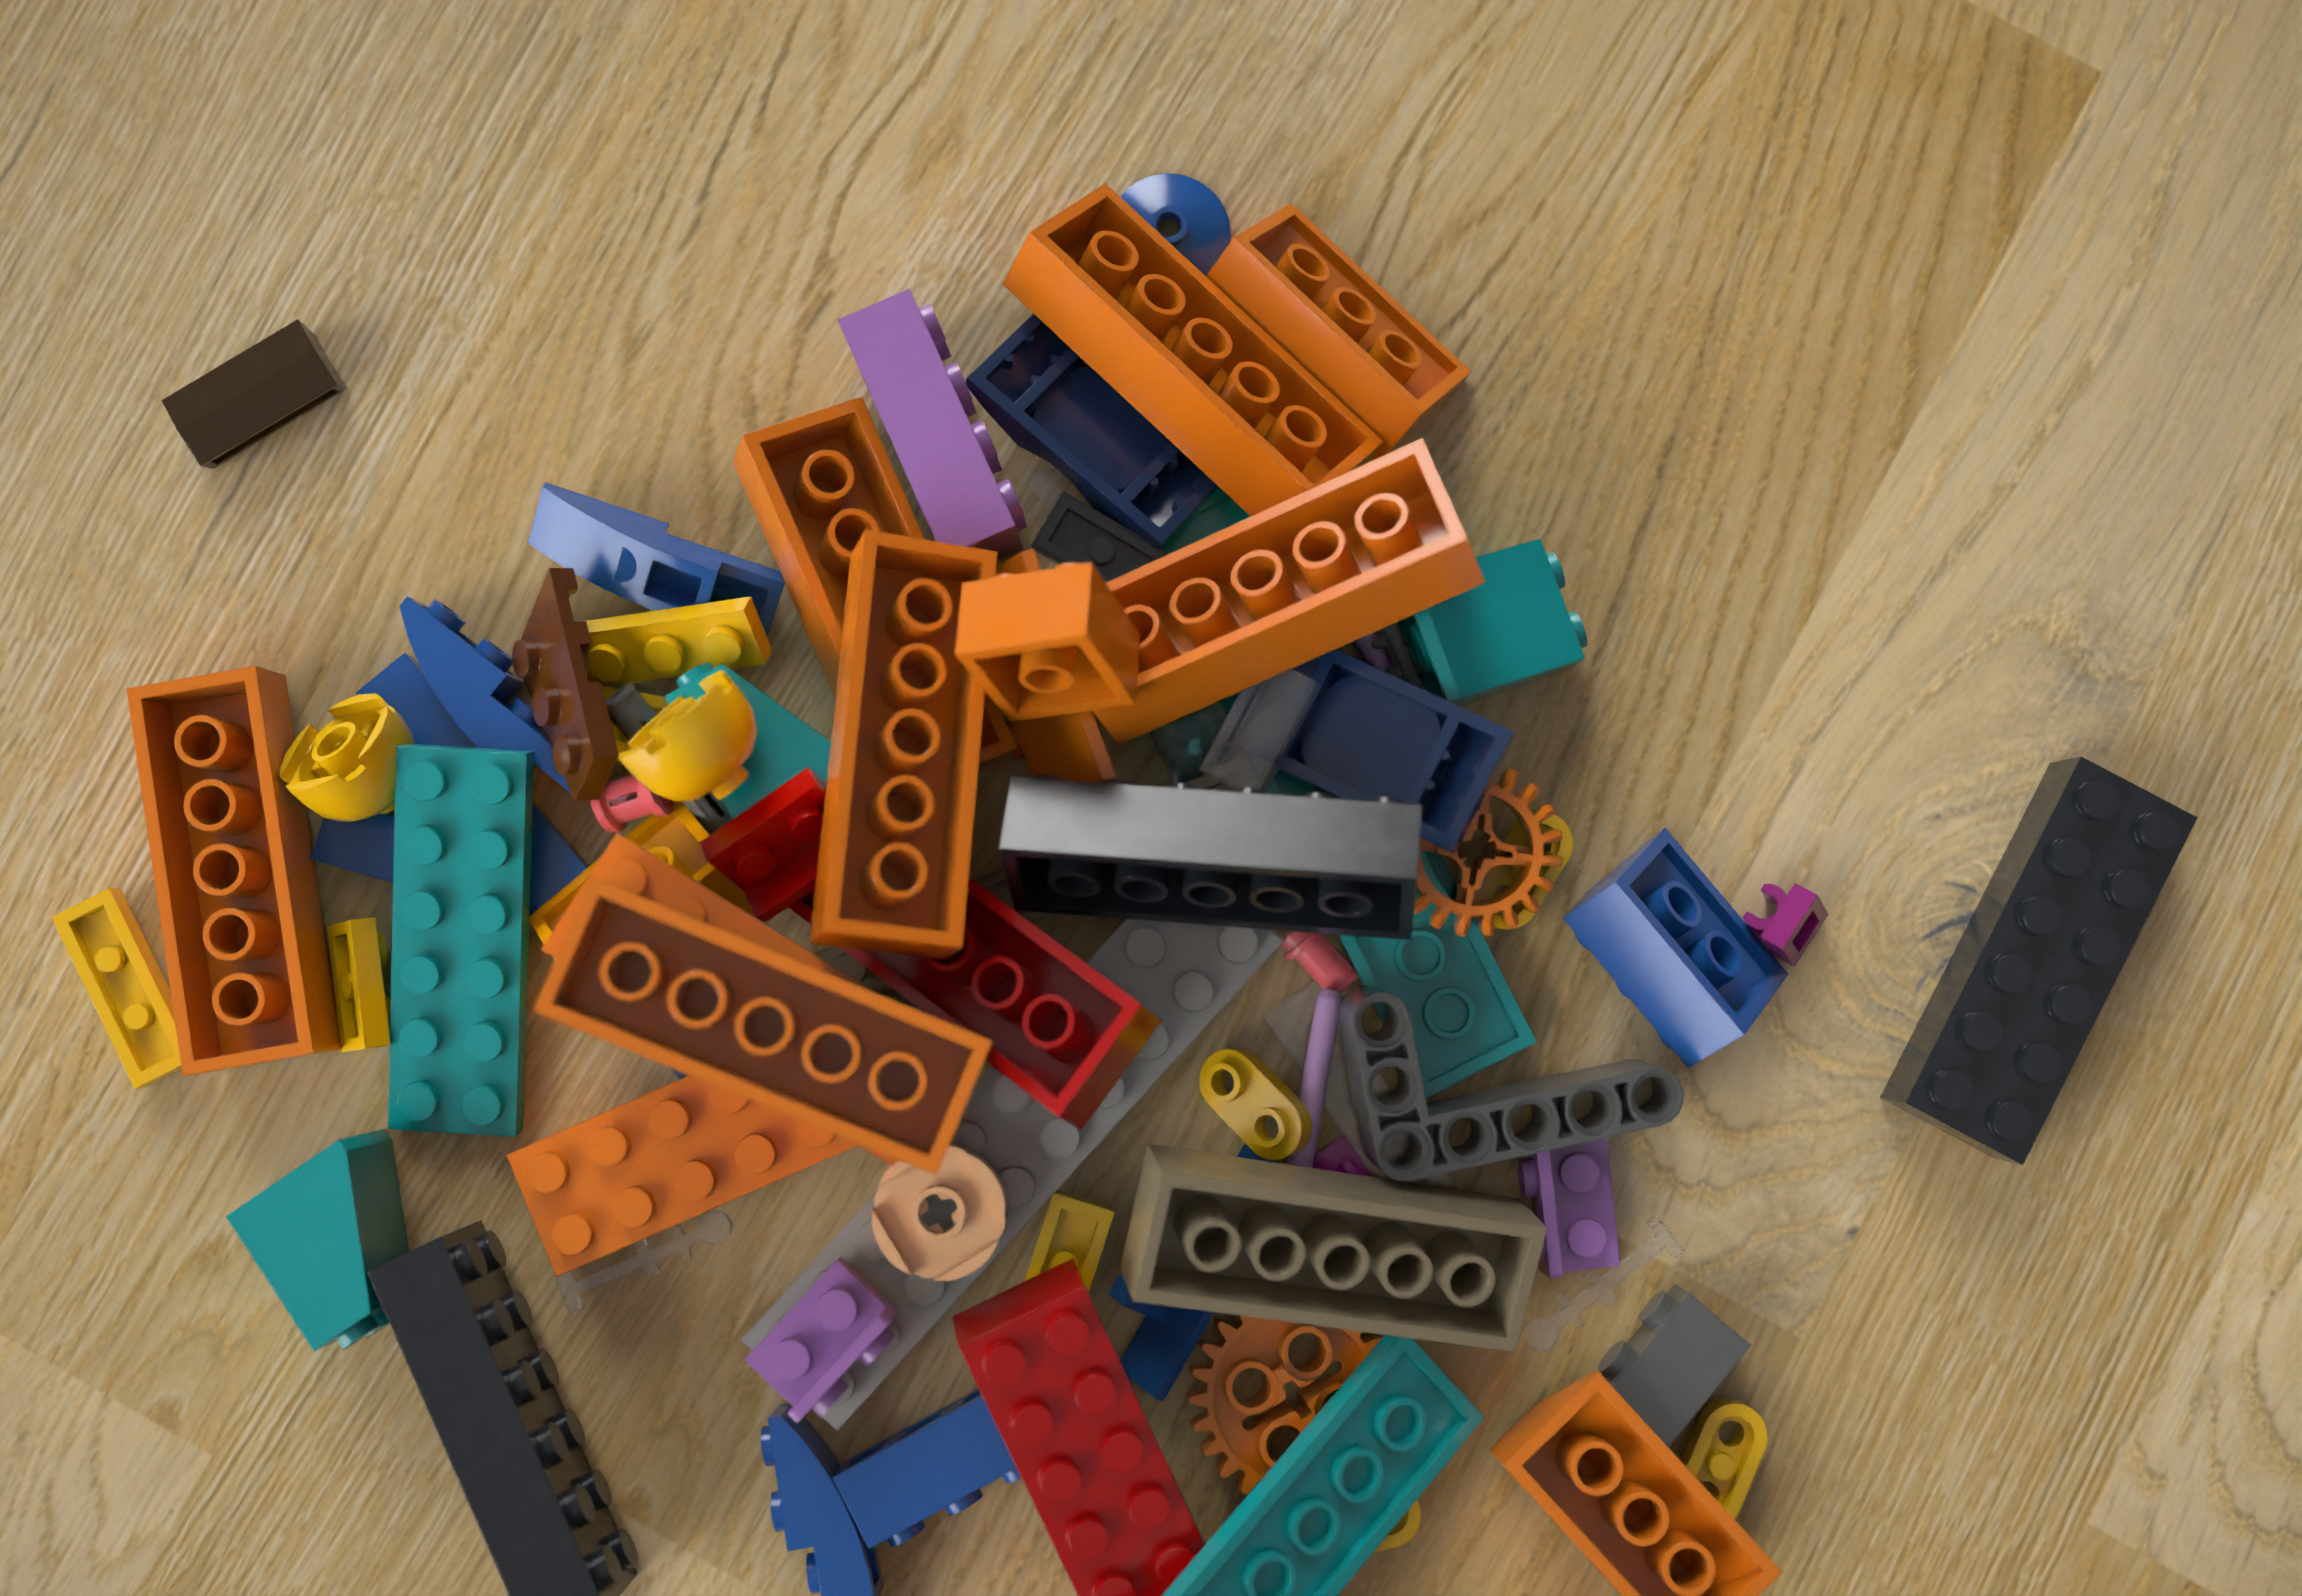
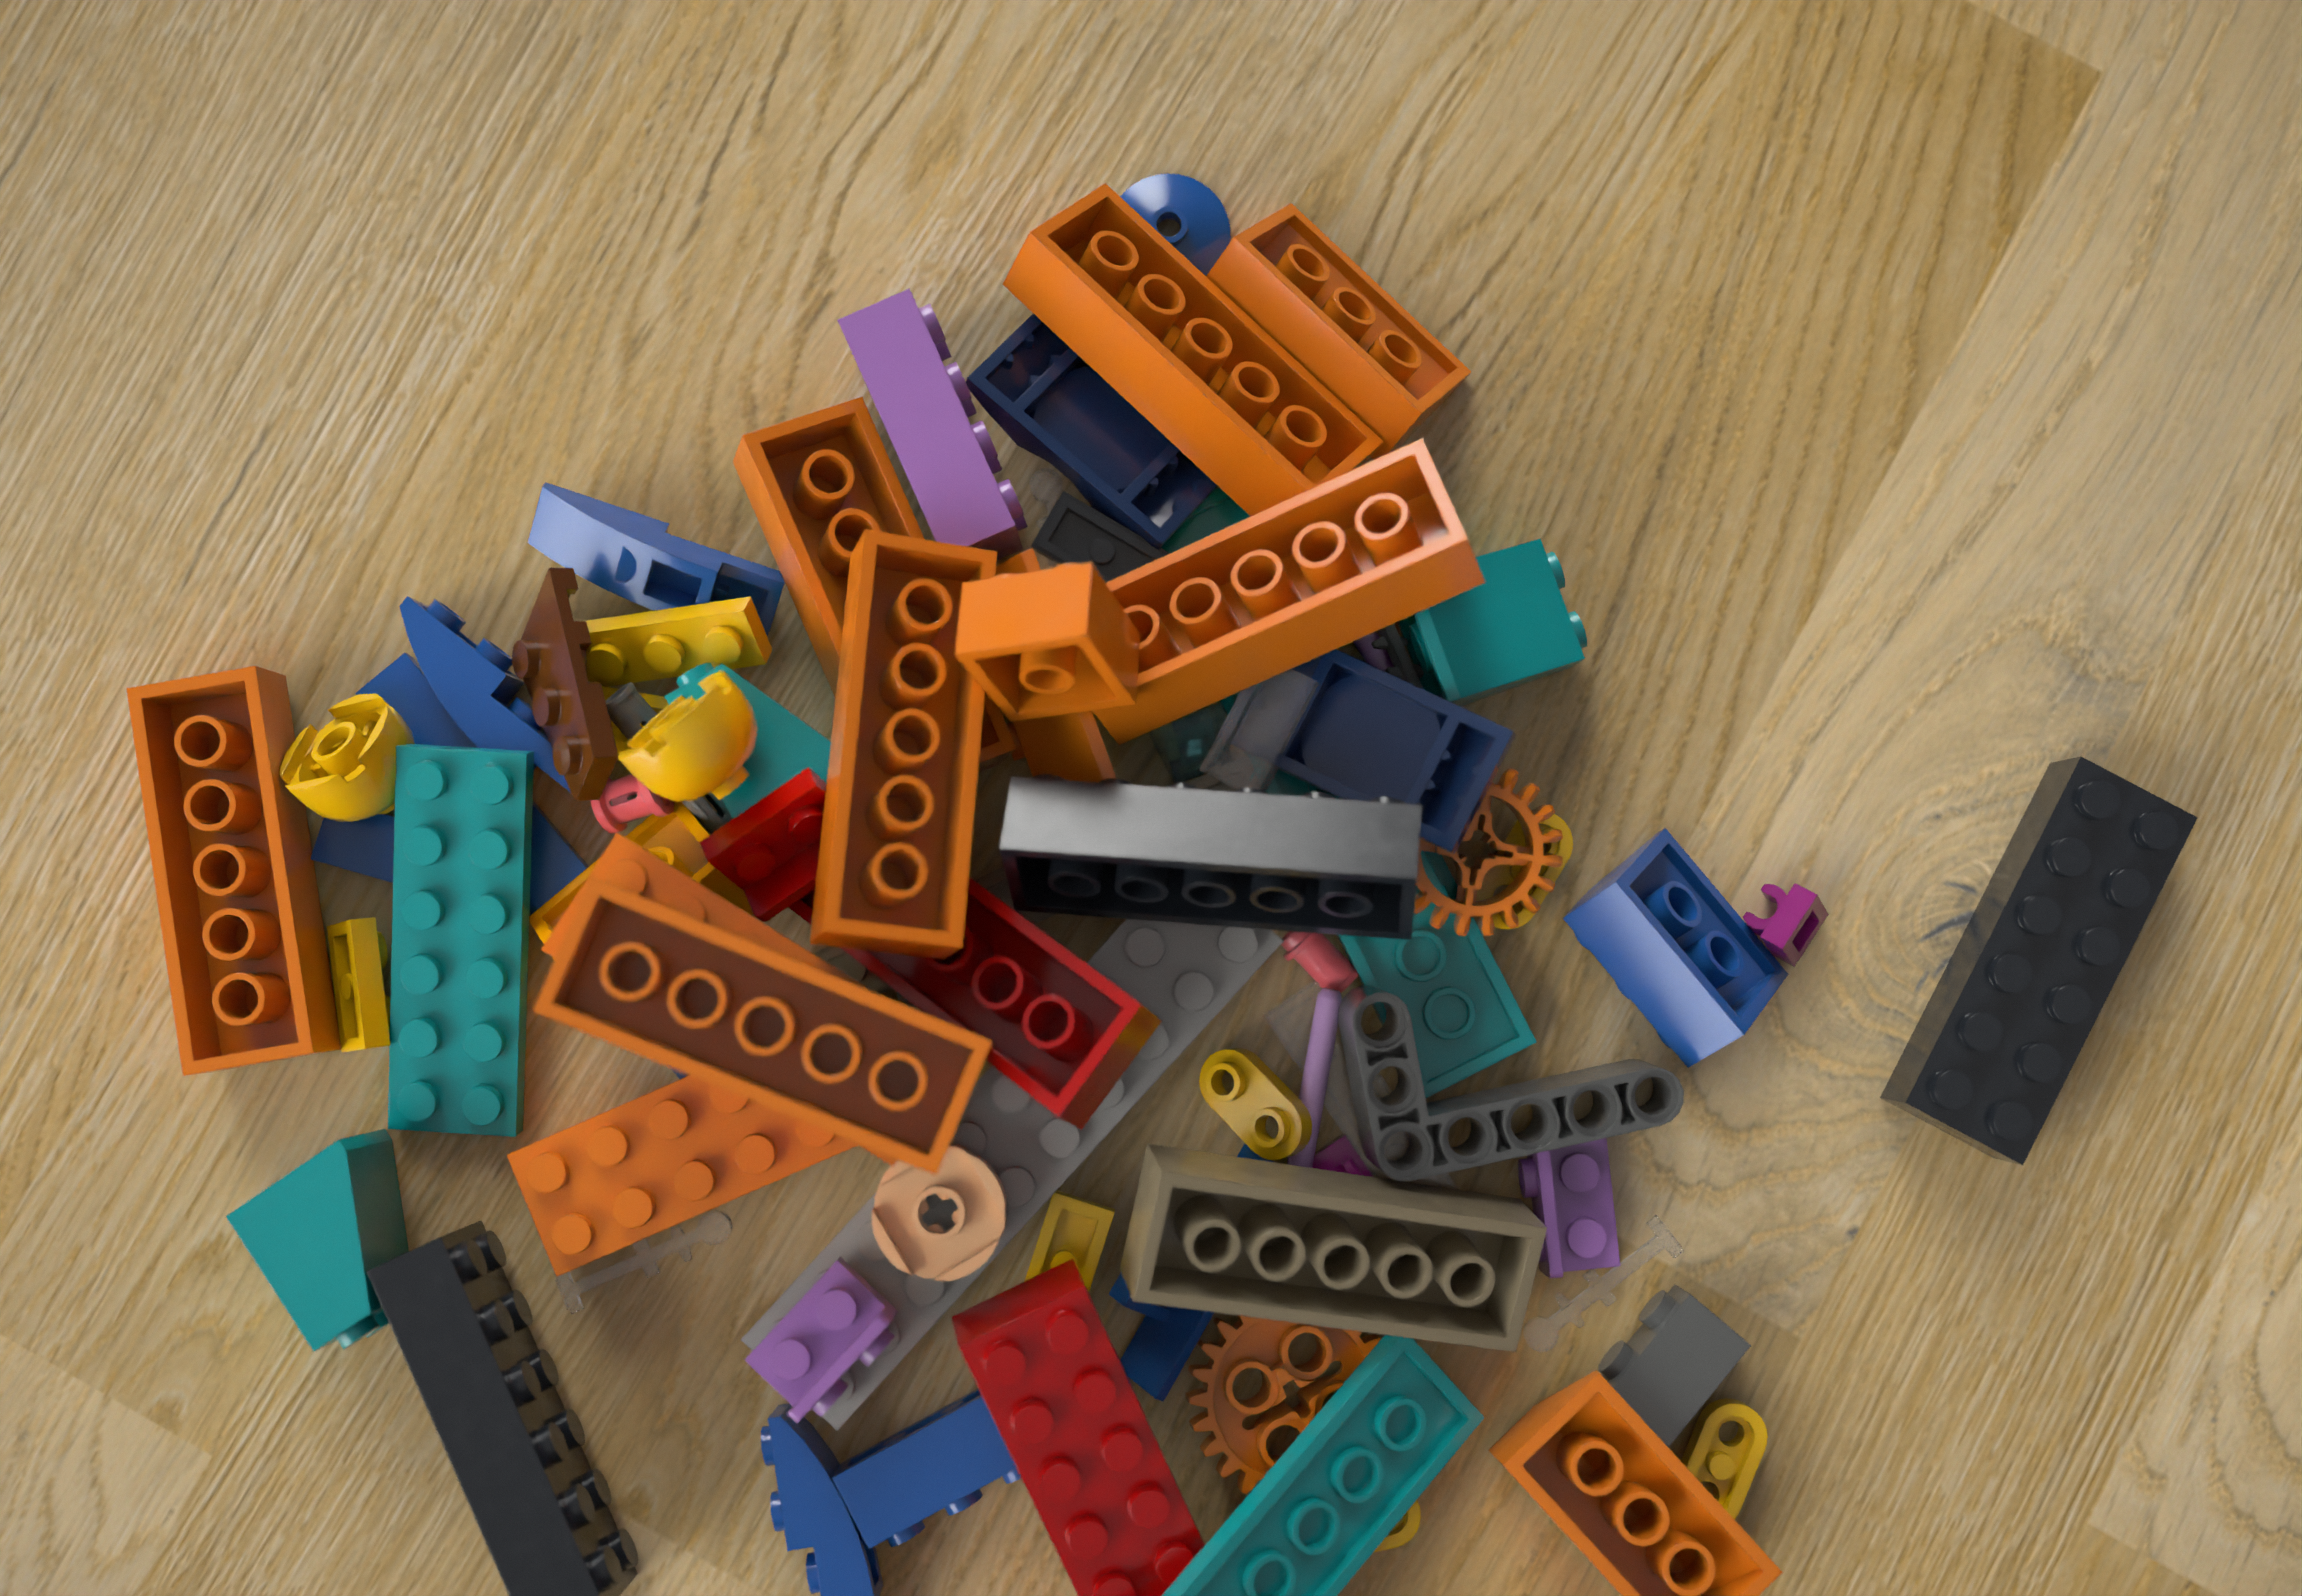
yellow plate [51,888,182,1089] -> none
dark brown piece [161,319,348,469] -> none

